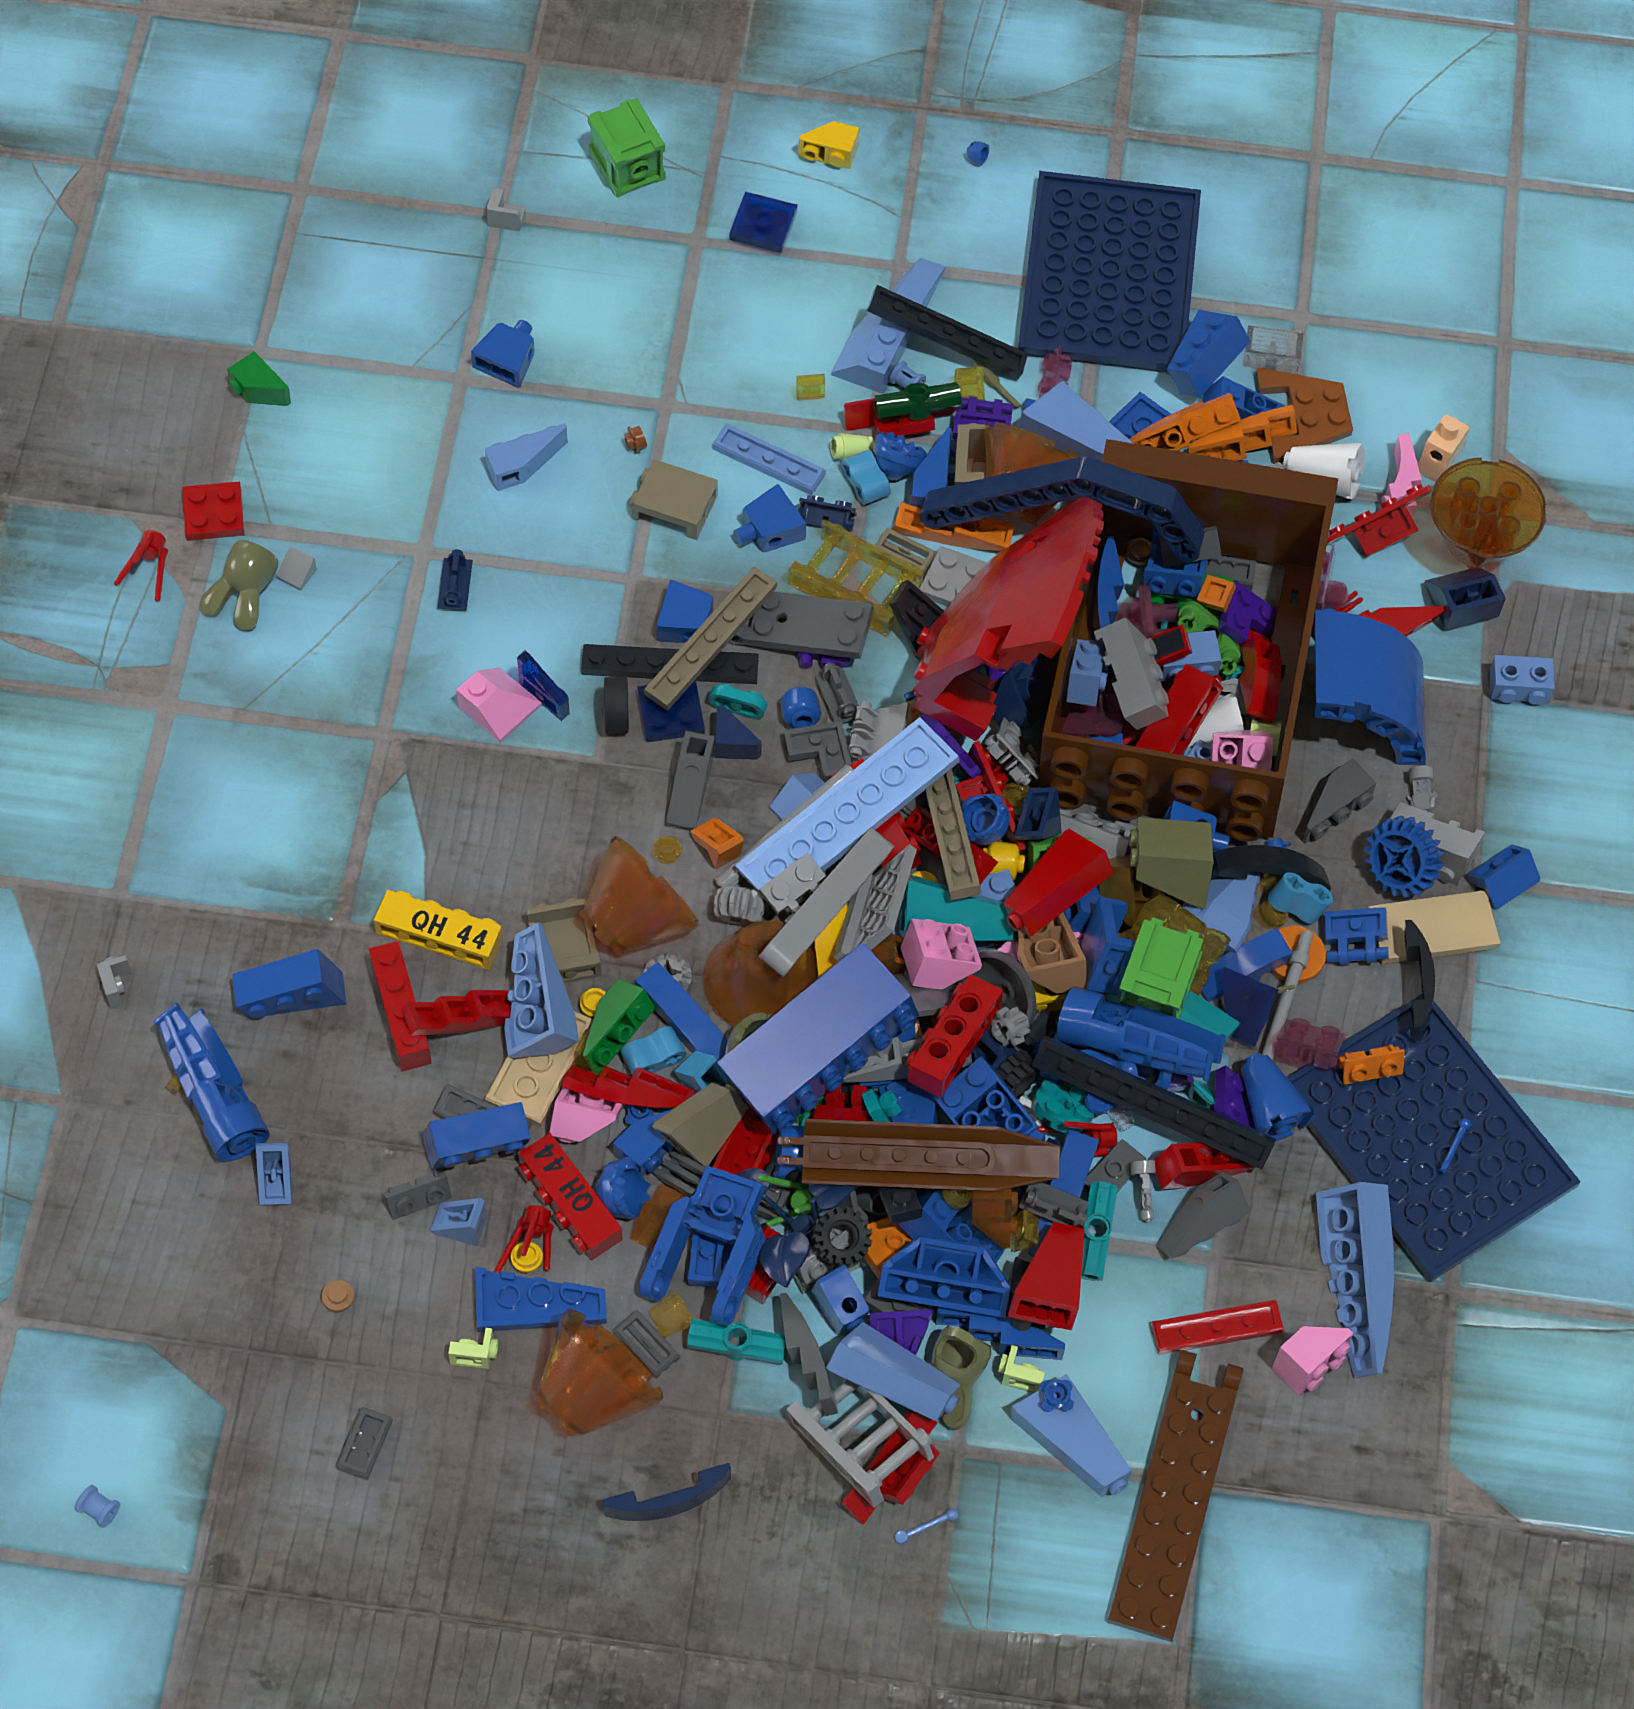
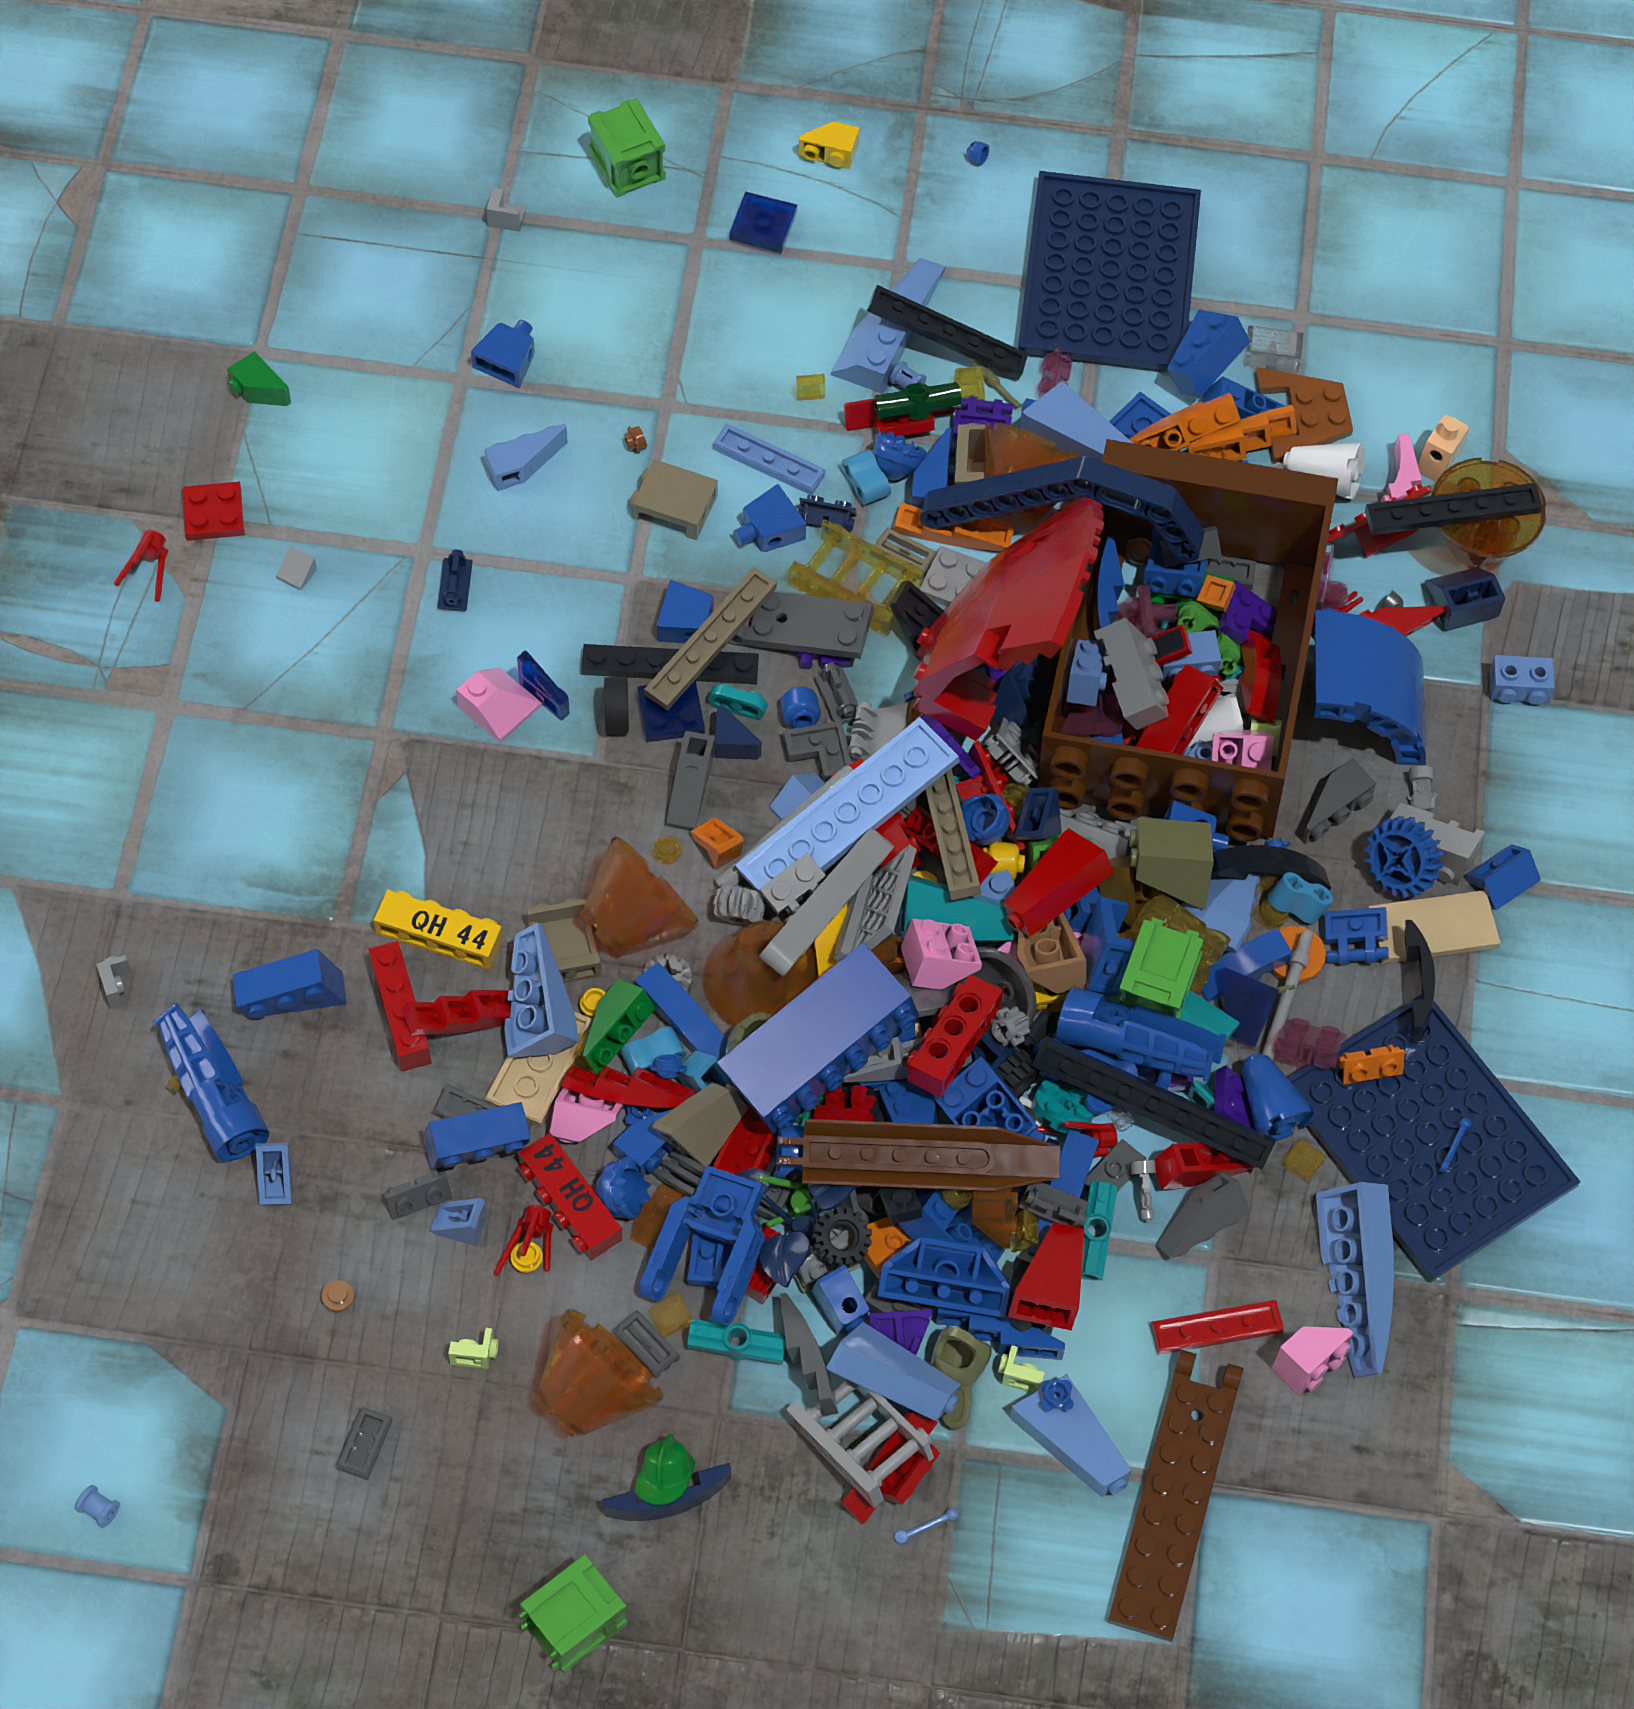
olive piece [199,540,278,630] -> none
blue wing [475,1267,607,1332] -> none
yellowish green cone [830,433,874,461] -> none
teal tile [861,1088,902,1122] -> none
none -> bright green container [519,1554,628,1674]
none -> green piece [635,1433,695,1505]
none -> blue plate [650,1054,687,1078]
none -> clear yellow tile [1282,1139,1327,1183]
none -> black plate [1365,483,1543,535]
none -> flat silver hinge [1378,590,1404,609]

